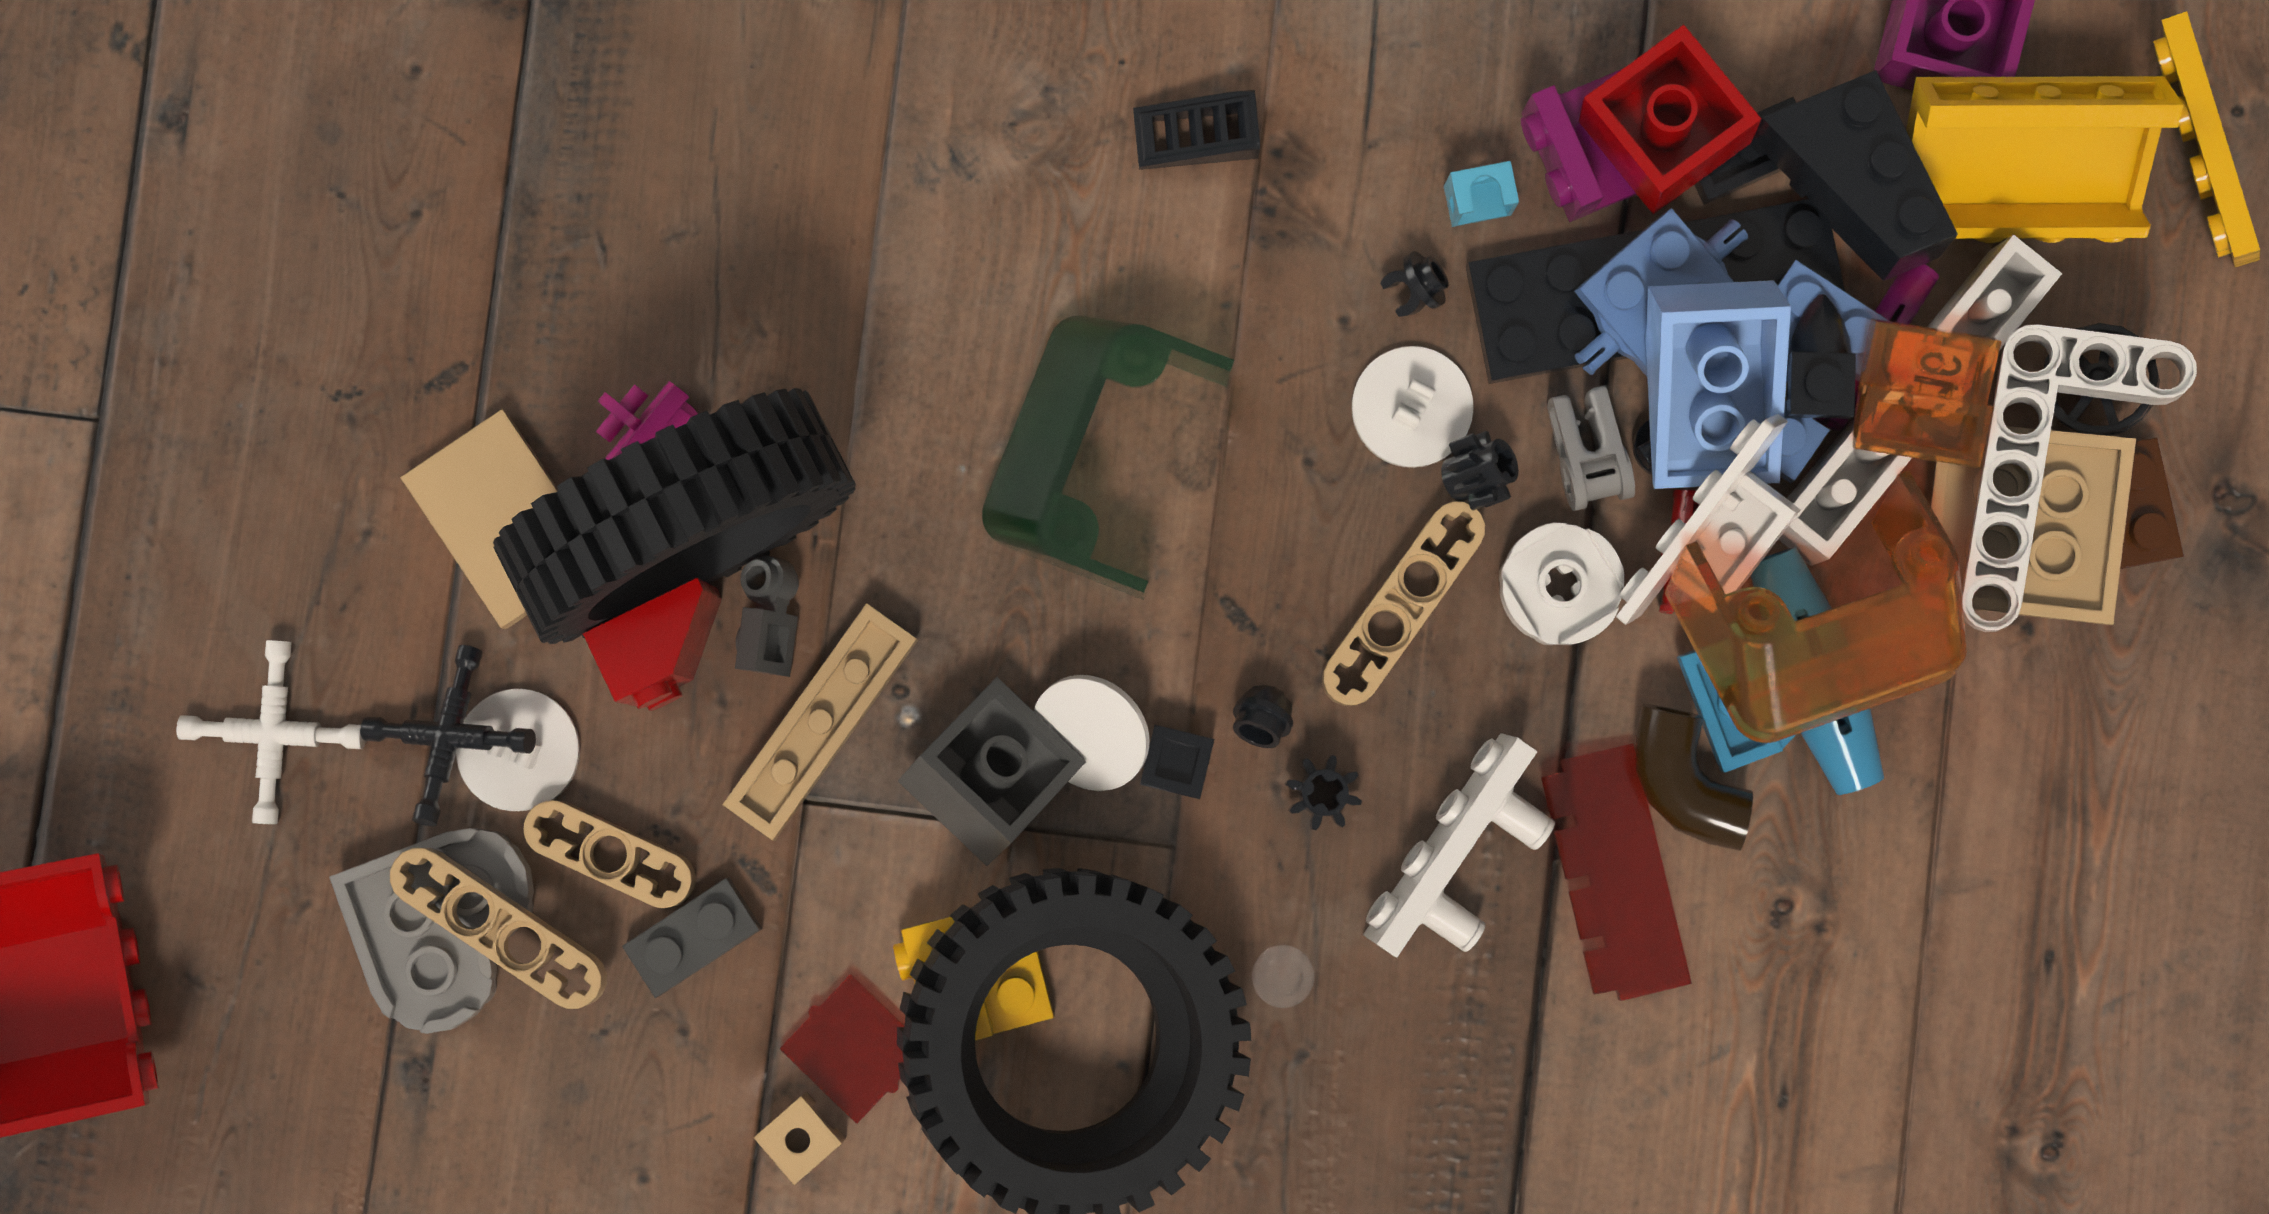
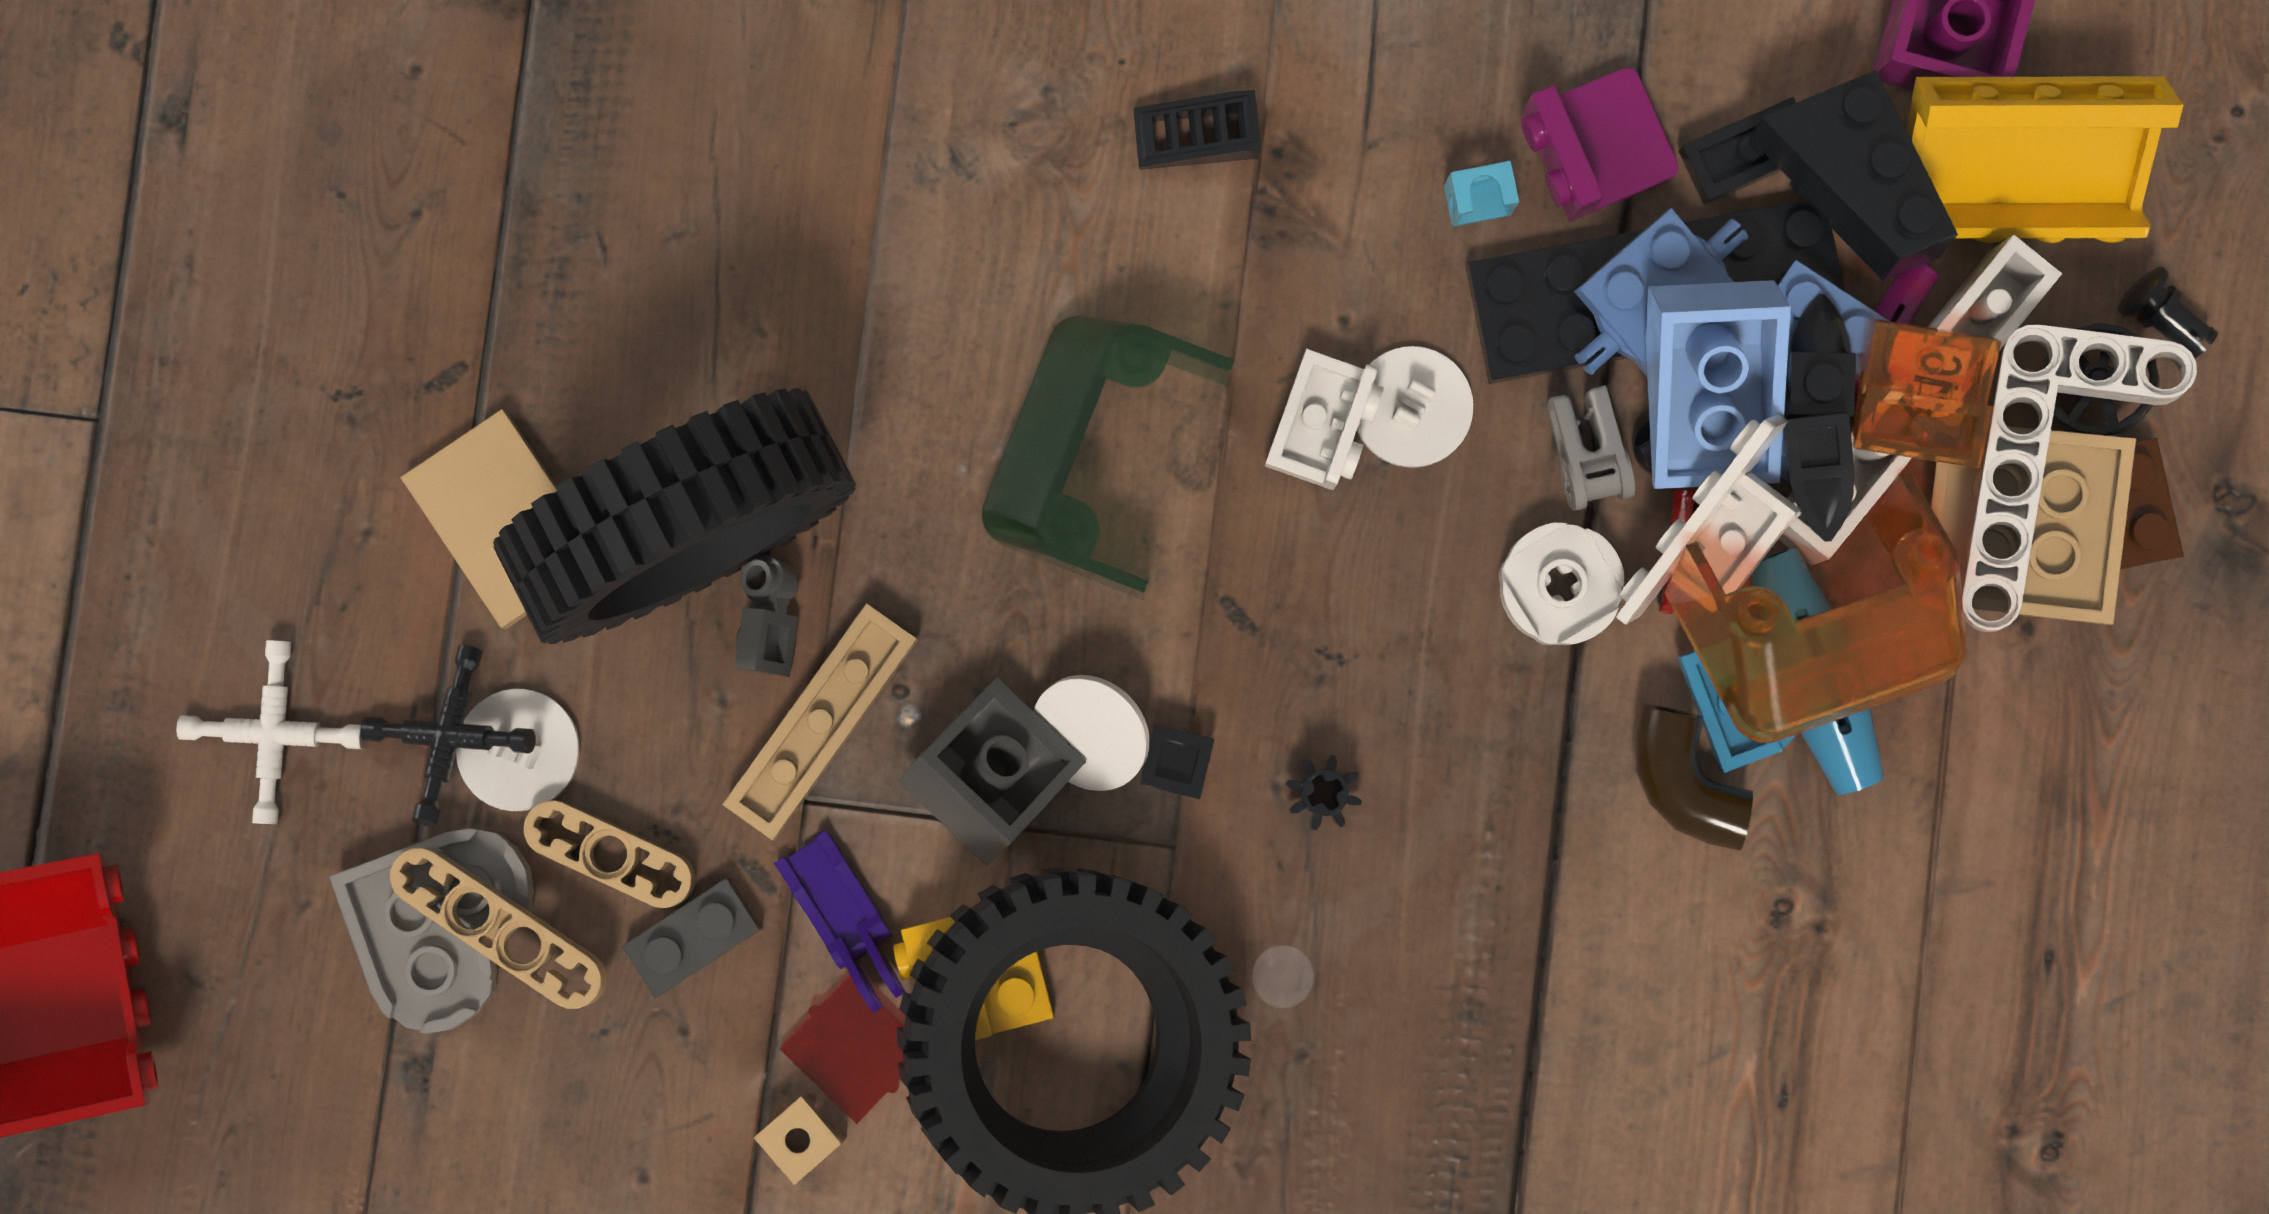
red slope [582,578,722,711] -> none
dark pink hips [596,381,698,460] -> none
black plate [1233,685,1293,748] -> none
tan beam [1322,502,1485,706] -> none
white plate [1363,733,1555,958] -> none
black plate [1380,251,1449,317] -> none
black gear [1441,431,1519,511] -> none
clear red windscreen [1541,743,1692,1001] -> none
red brick [1578,24,1762,215] -> none
yellow plate [2153,11,2260,267] -> none
none -> dark purple arm [774,830,906,1013]
none -> white bracket [1265,349,1384,490]
none -> black plate [1783,411,1855,542]
none -> black pin [2117,267,2218,359]

